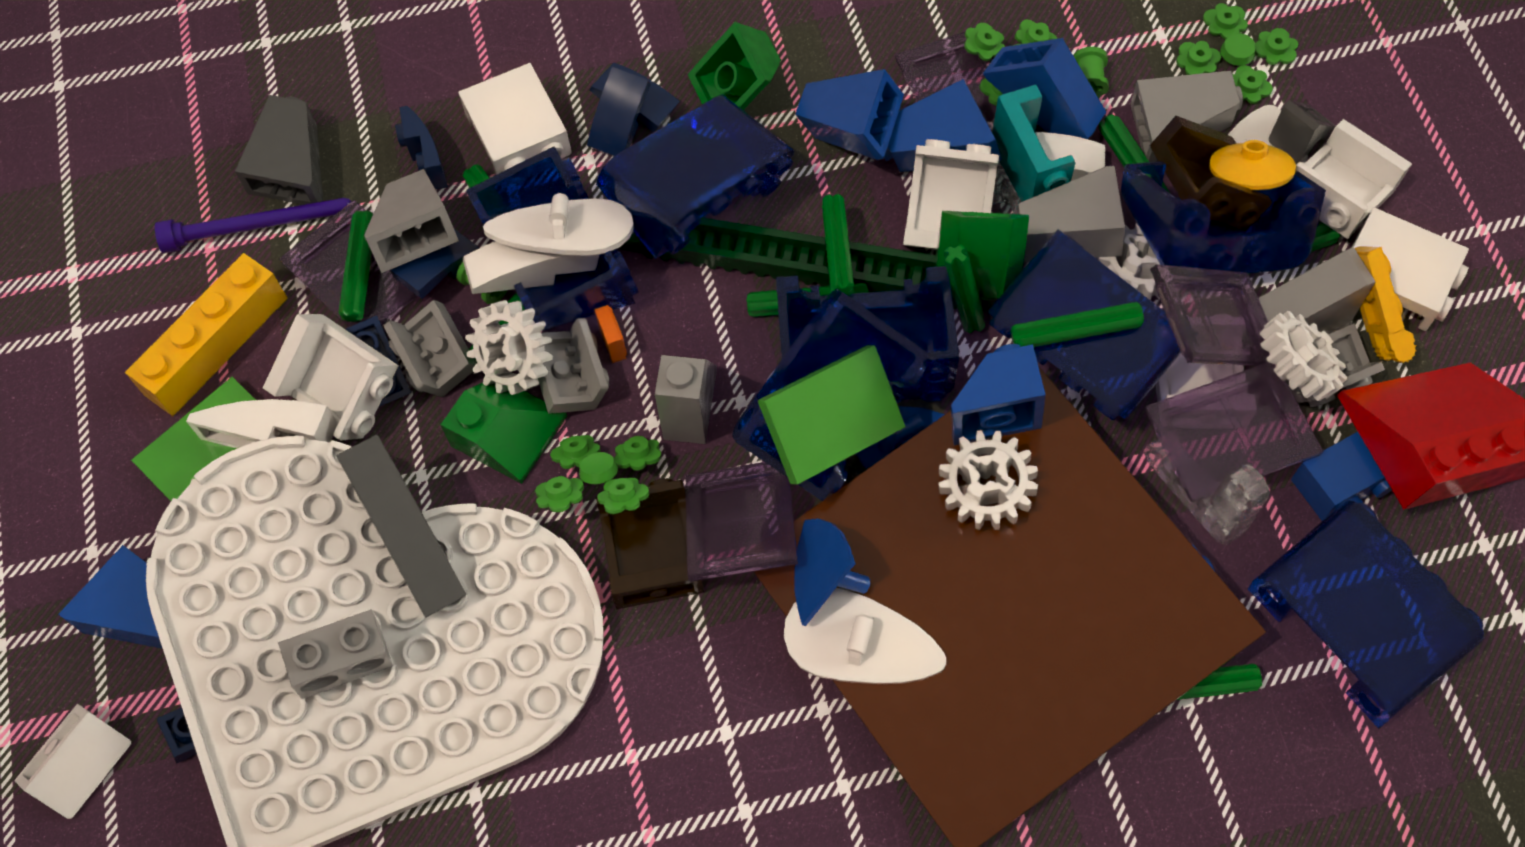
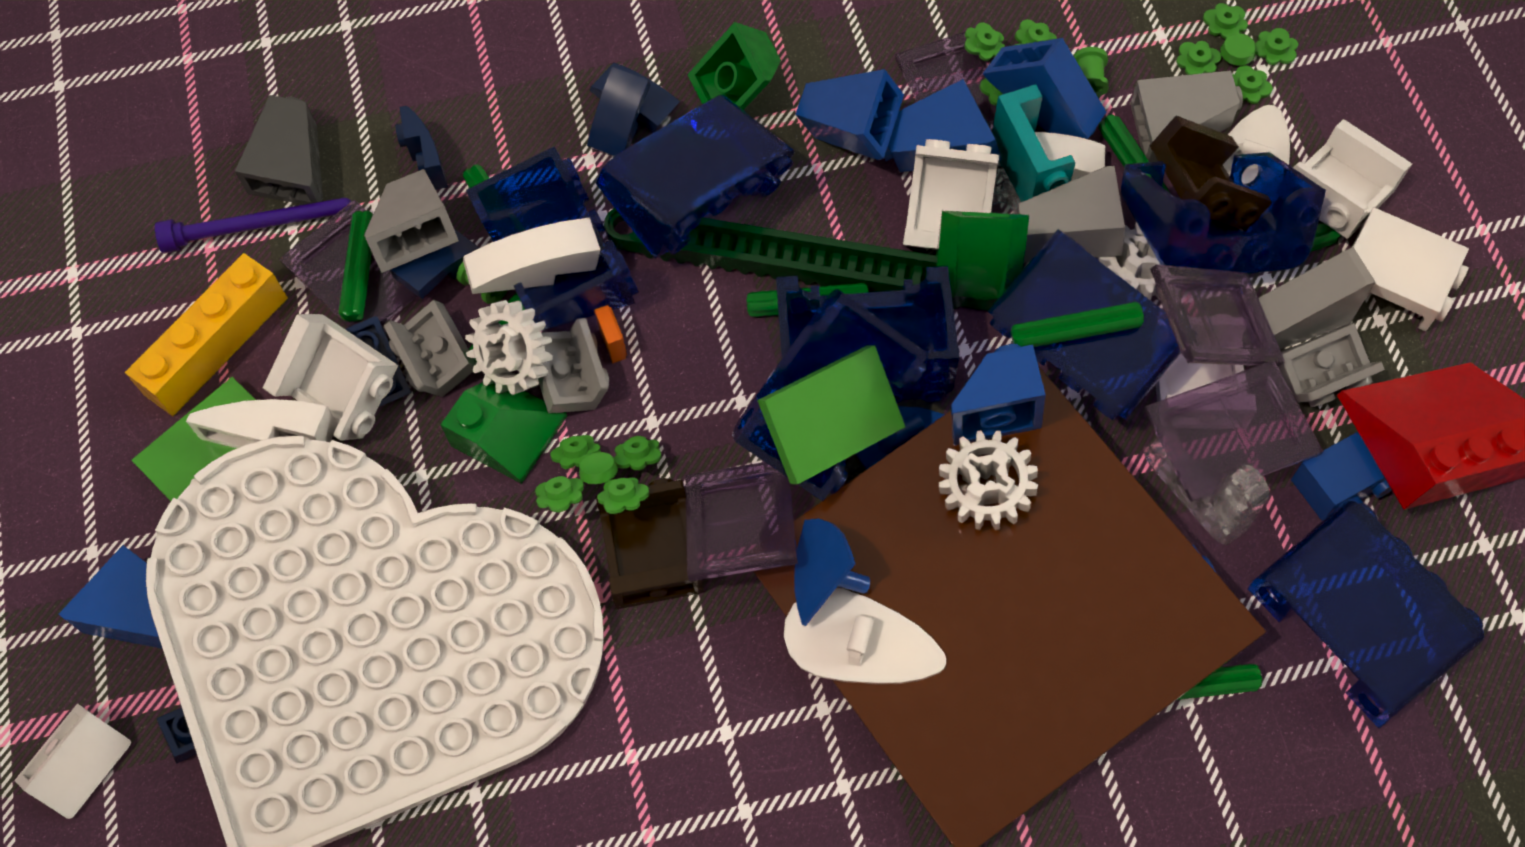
light grey brick [278,609,393,699] -> none
dark grey slope [336,434,467,618] -> none
white panel [458,63,572,183] -> none
white shield [483,193,634,256] -> none
light grey slope [655,355,717,444] -> none
green axle [822,194,854,298] -> none
green axle [944,244,985,333] -> none
yellow dish [1209,140,1296,190] -> none
white gear [1260,311,1347,401] -> none
dark grey slope [1269,100,1336,163] -> none
yellow hinge [1355,246,1417,363] -> none

